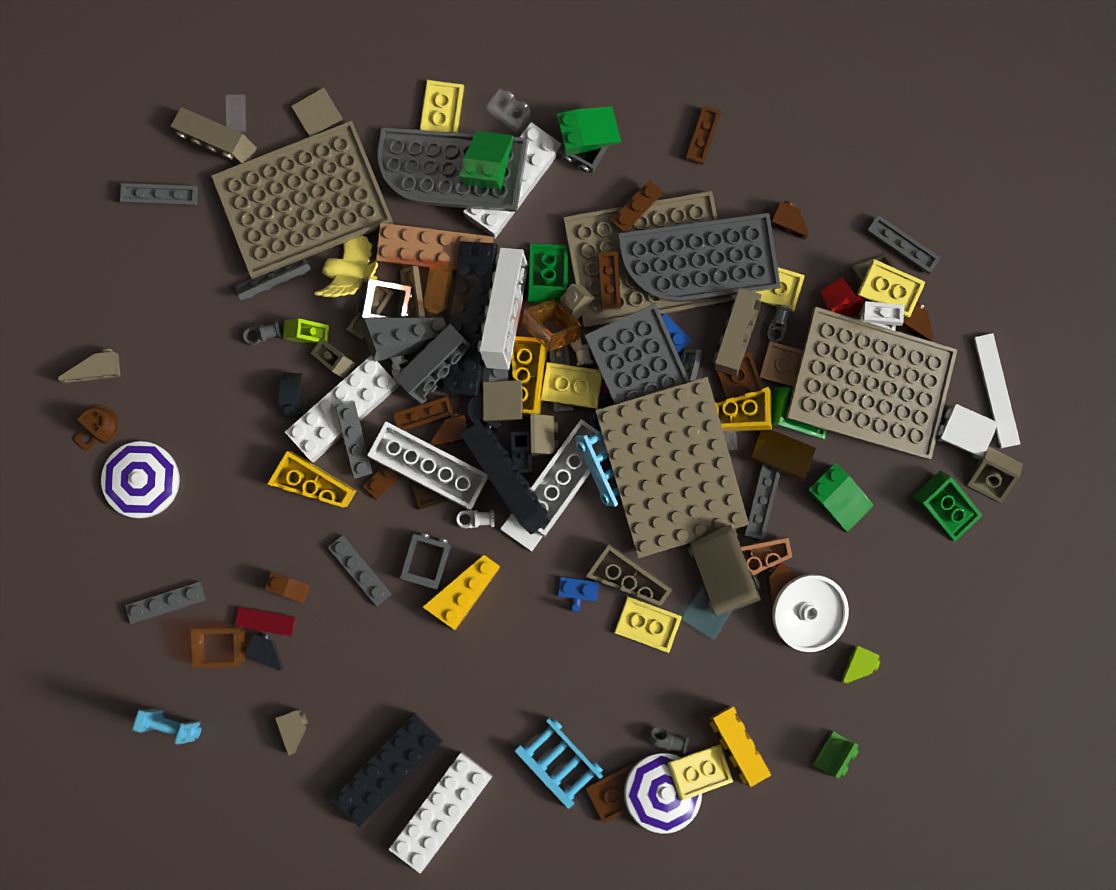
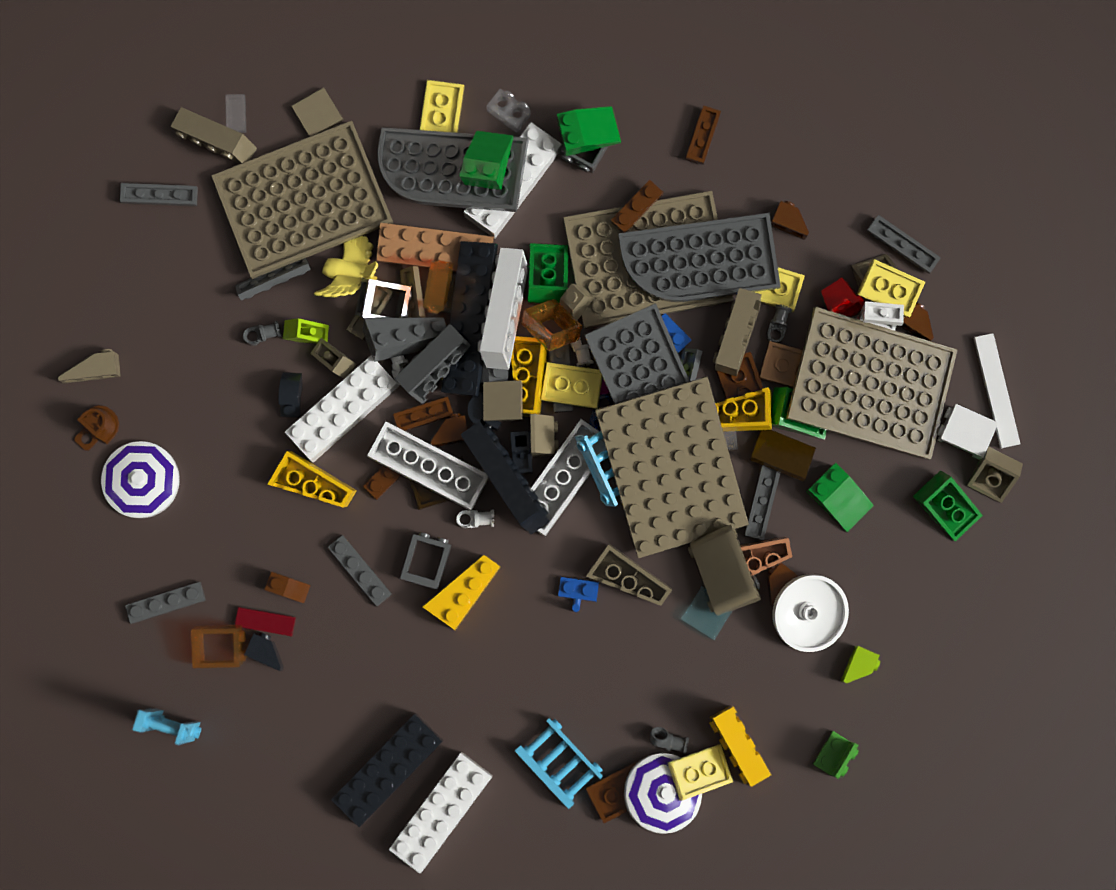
dark tan slope [275,710,308,756] -> none
dark grey plate [335,400,372,479] -> none
white tile [501,514,543,551] -> none
reddish brown plate [598,251,621,310] -> none
light yellow tile [614,596,682,653] -> none

